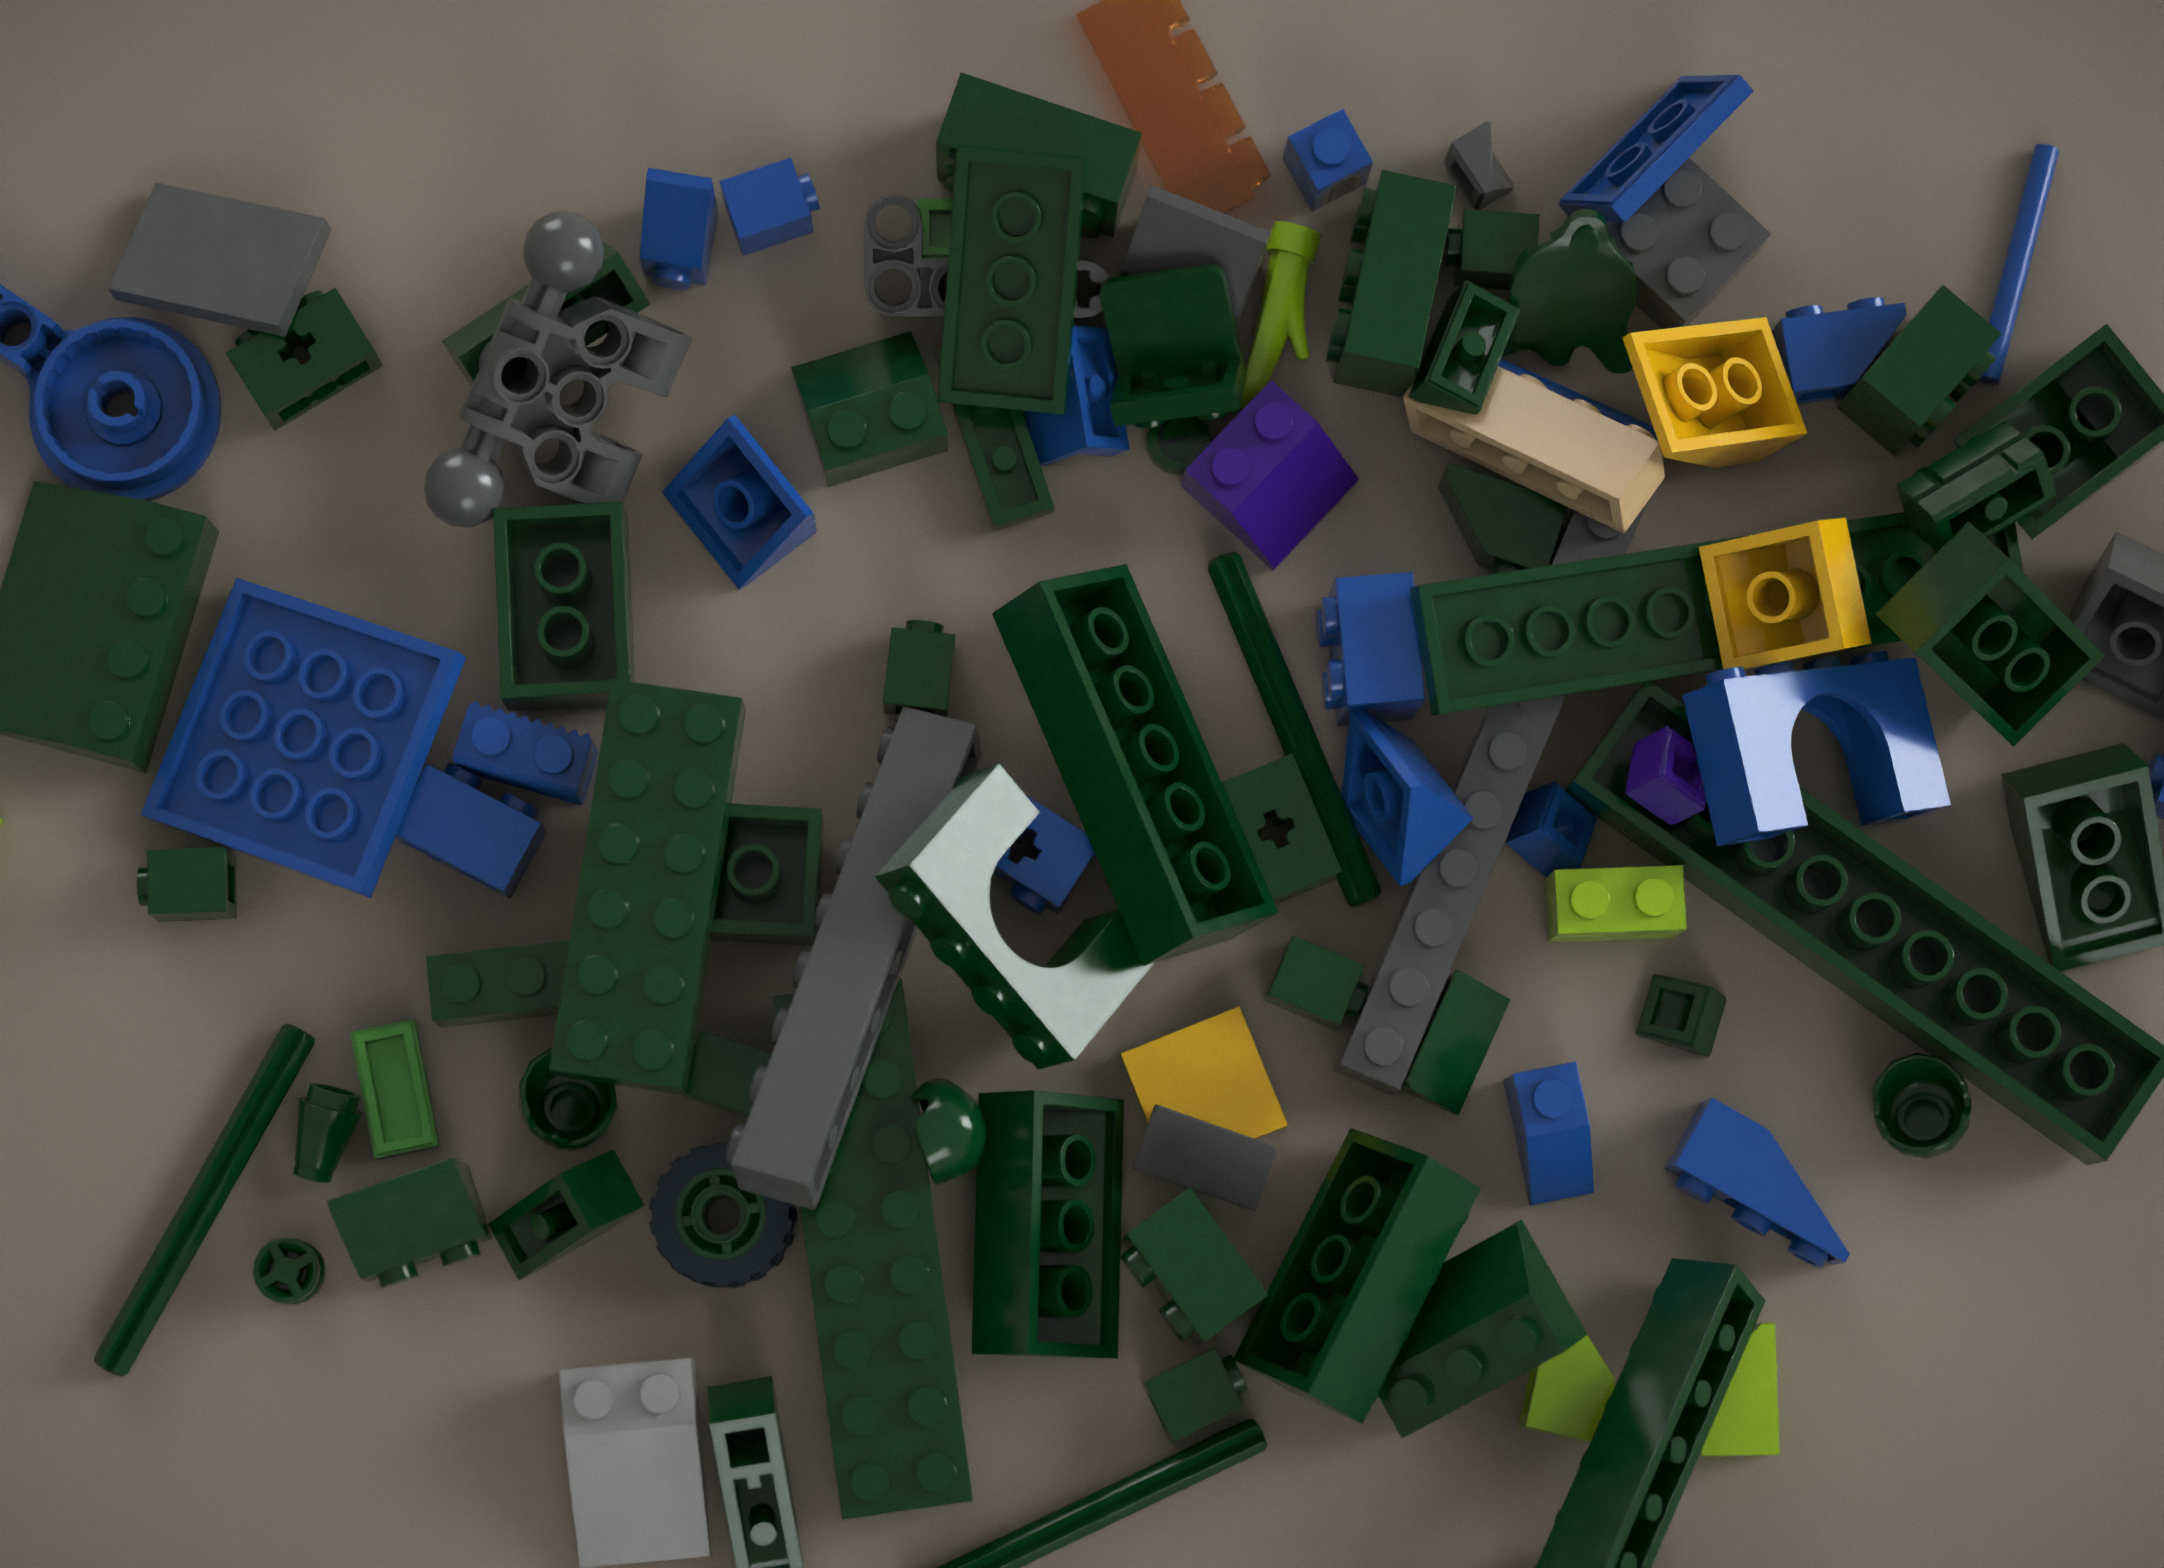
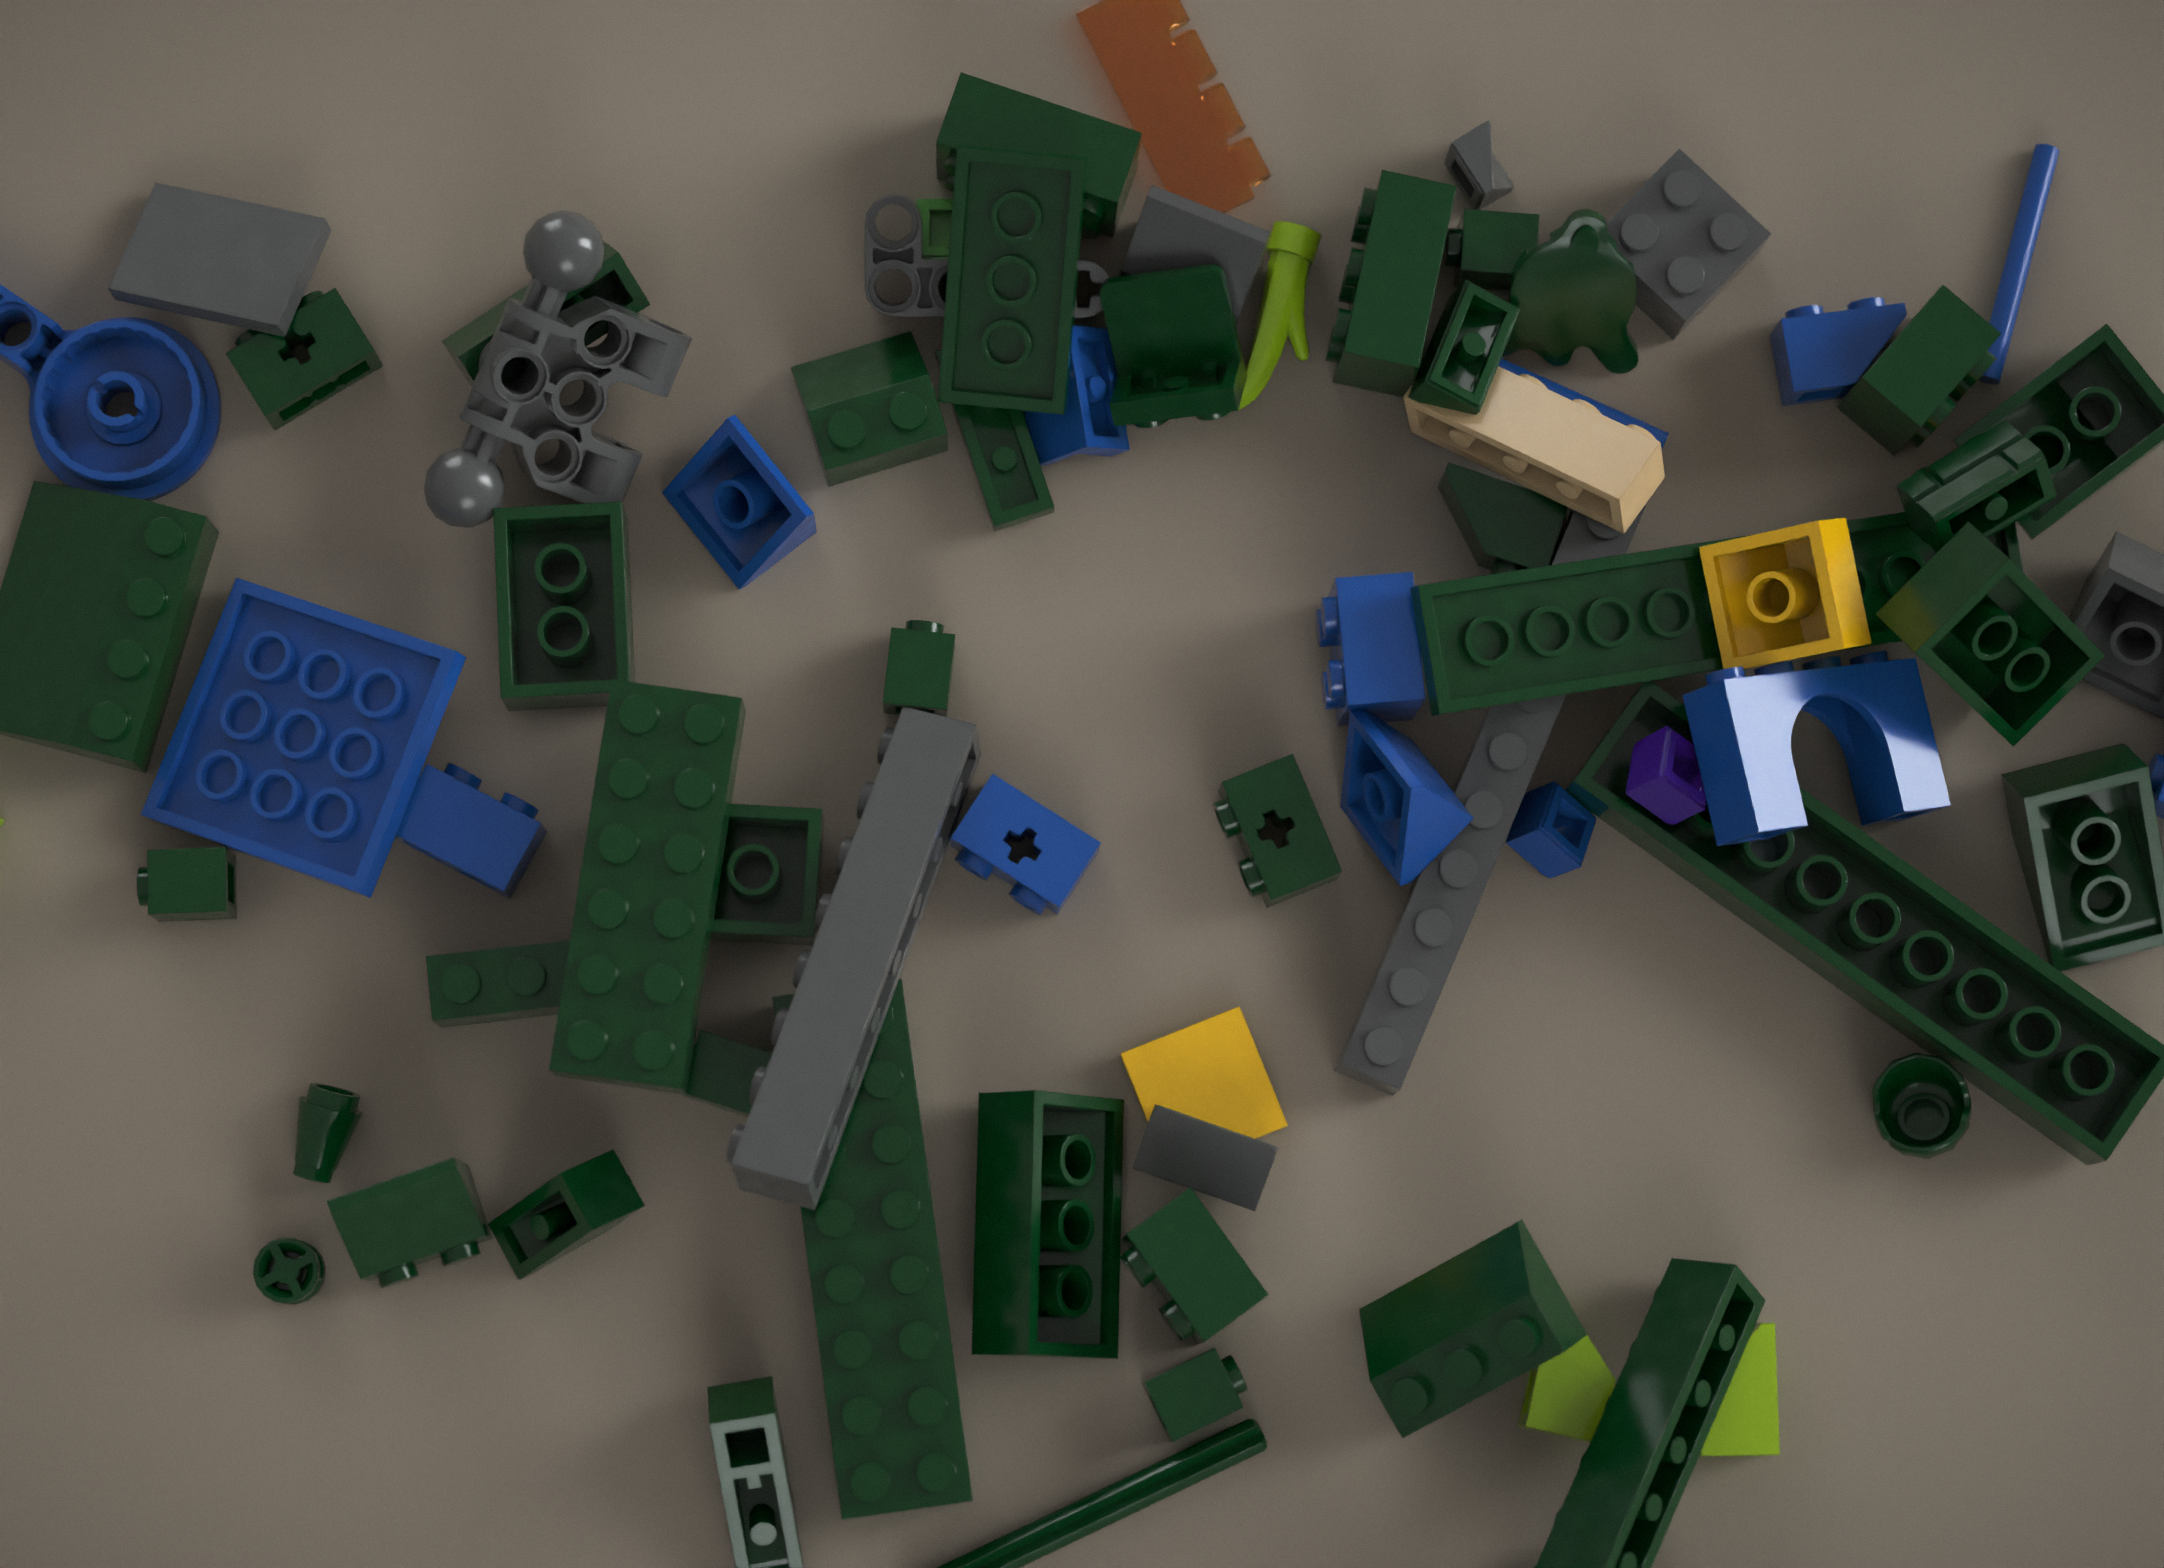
dark green axle [94,1023,315,1376] -> none
bright green tile [350,1019,441,1160] -> none
blue brick [452,700,599,806] -> none
dark green hair [518,1047,618,1151] -> none
light grey slope [559,1358,711,1568] -> none
blue slope [639,168,719,290] -> none
black wheel [649,1143,797,1288] -> none
blue brick [719,157,820,256] -> none
arch [875,763,1154,1070] -> none
dark green hair [911,1078,987,1185] -> none
dark green brick [992,564,1279,966] -> none
dark green tile [1146,416,1210,474] -> none
dark purple slope [1181,380,1359,571] -> none
dark green axle [1208,552,1381,907] -> none
dark green brick [1233,1128,1481,1424] -> none
dark green brick [1264,935,1369,1031] -> none
blue brick [1282,109,1373,211] -> none
dark green slope [1400,970,1511,1116] -> none
blue slope [1504,1061,1594,1206] -> none
lime brick [1544,865,1687,943] -> none
blue tile [1558,75,1754,223] -> none
yellow slope [1622,317,1808,468] -> none
dark green slope [1636,973,1726,1057] -> none
blue slope [1665,1098,1850,1269] -> none

